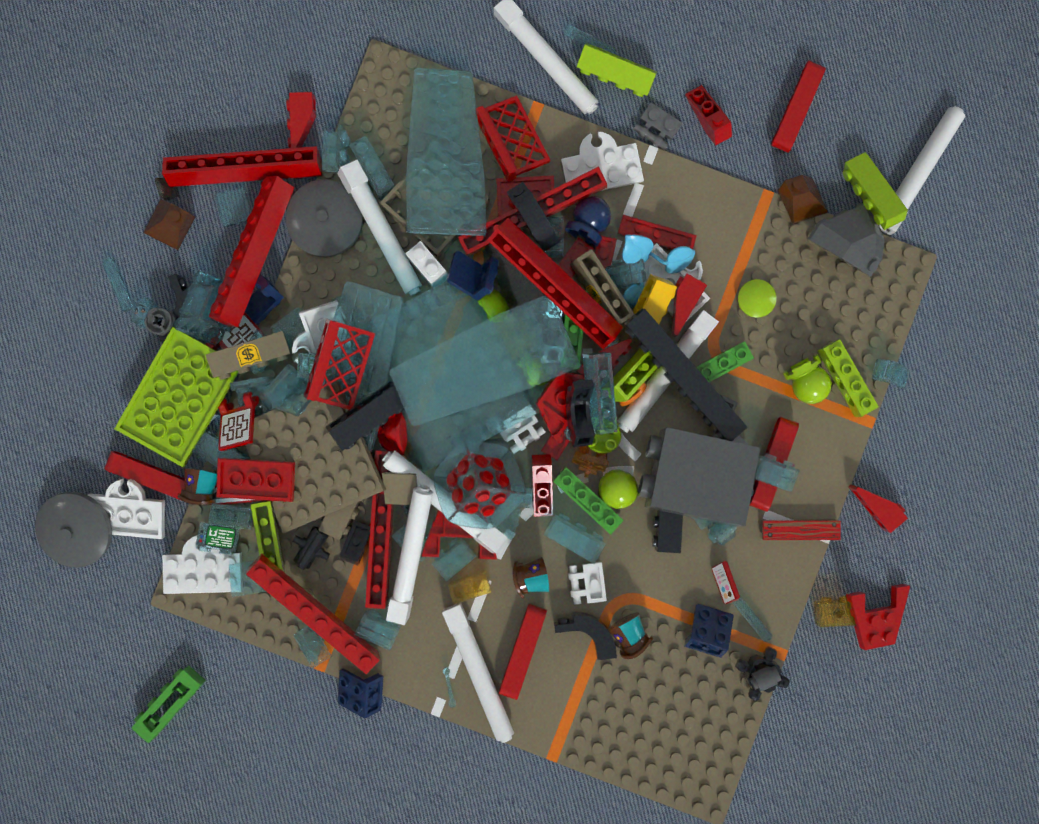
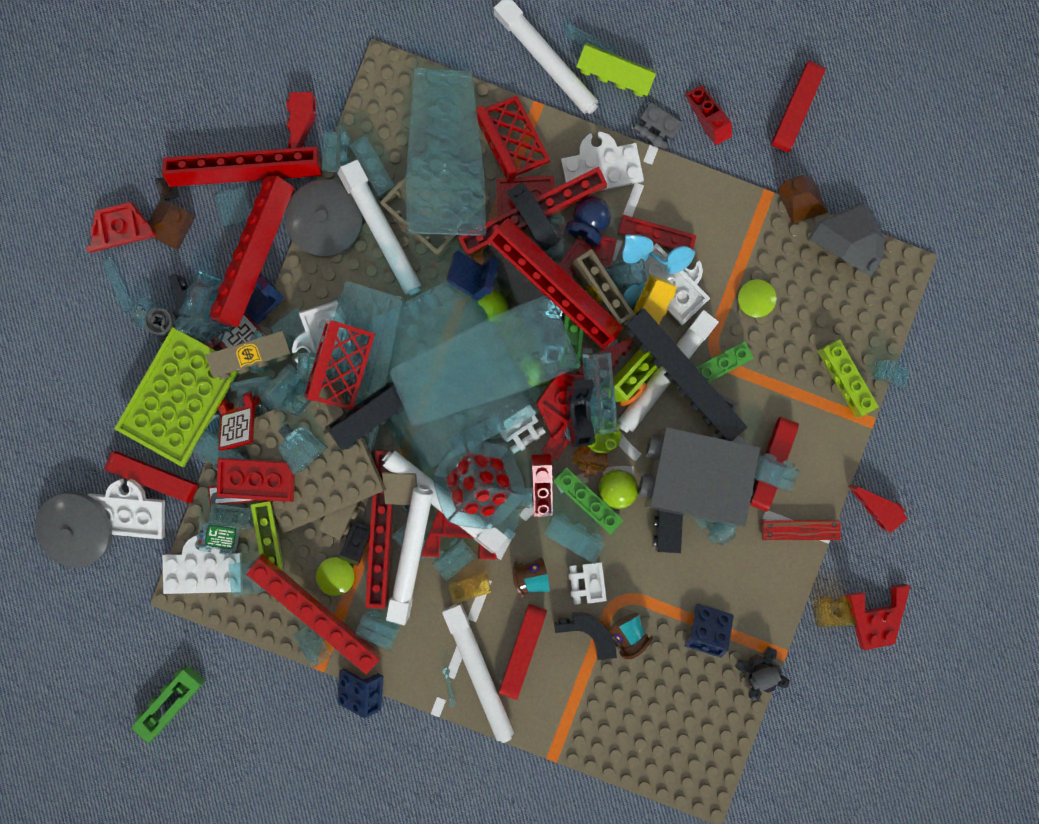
hat [177,469,217,505] -> none
black pin [292,526,330,570] -> none
red hat [377,412,407,455] -> none
white brick [405,241,448,290] -> none
red slope [671,273,707,337] -> none
slope [711,561,740,604] -> none
clear light blue axle [732,596,773,642] -> none
lime tile [782,354,832,404] -> none
lime brick [843,152,908,230] -> none
white brick [879,106,965,235] -> none
none -> red wing [86,202,157,253]
none -> clear light blue torso [278,424,328,474]
none -> lime dish [316,557,355,596]

